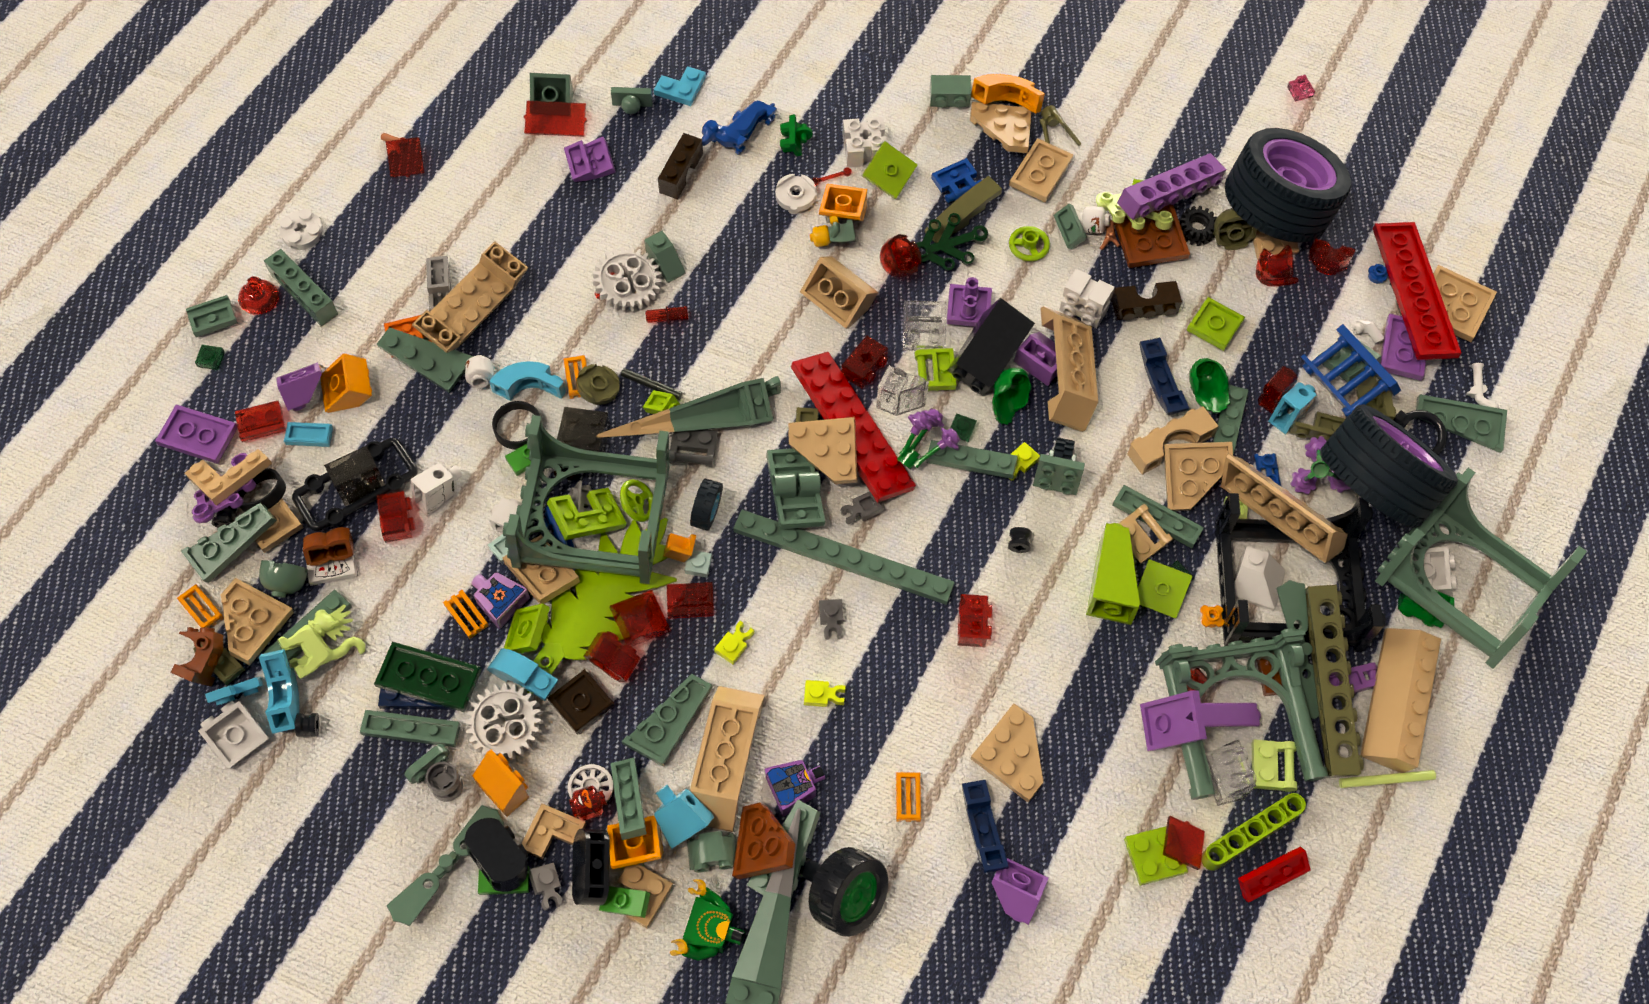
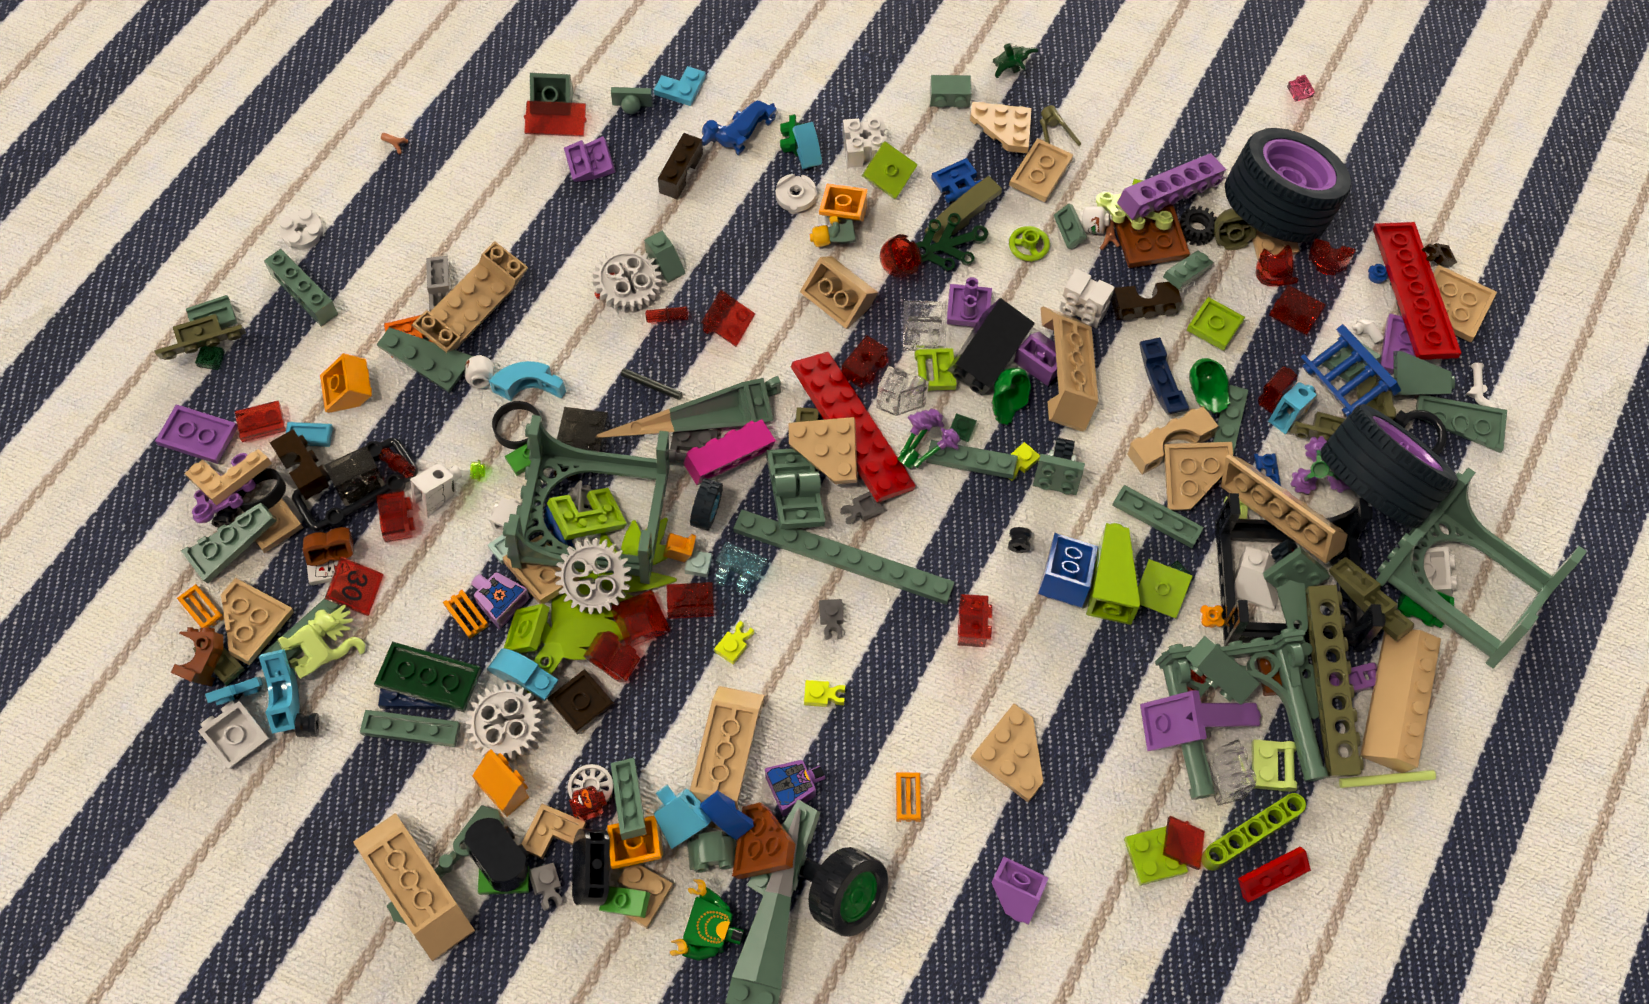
clear red hair [238,276,279,315] -> none
sand green cylinder [259,560,308,598] -> none
medium lavender slope [276,362,322,411] -> none
clear red piece [386,137,425,178] -> none
sand green plate [404,744,449,784] -> none
flat silver wheel [426,761,463,802] -> none
light orange tile [563,355,587,399] -> none
olive tile [576,364,620,405] -> none
lime piece [620,479,653,522] -> none
sand green wing [622,674,712,766] -> none
lime bracket [643,390,681,414] -> none
clear red hinge [812,167,852,185] -> none
dark blue slope [962,780,1009,873] -> none
light orange arch [971,74,1045,114] -> none
tan plate [1118,504,1173,564] -> none
none -> olive bracket [154,314,246,360]
none -> dark brown arch [269,429,330,500]
none -> clear red piece [325,557,384,616]
none -> tan slope [353,813,475,962]
none -> clear red pin [379,448,415,478]
none -> clear neon green plate [470,459,485,481]
none -> white gear [555,538,632,614]
none -> dark pink brick [683,419,776,485]
none -> blue slope [700,790,754,840]
none -> clear red hinge [701,290,755,347]
none -> clear light blue plate [715,542,767,595]
none -> medium azure slope [792,122,822,169]
none -> dark green piece [993,43,1038,78]
none -> blue slope [1038,533,1098,608]
none -> sand green plate [1163,250,1214,289]
none -> sand green brick [1186,636,1260,705]
none -> sand green plate [1263,539,1330,589]
none -> clear red hinge [1269,285,1326,335]
none -> olive slope [1329,557,1414,641]
none -> sand green slope [1393,351,1455,395]
none -> dark brown plate [1422,243,1457,267]

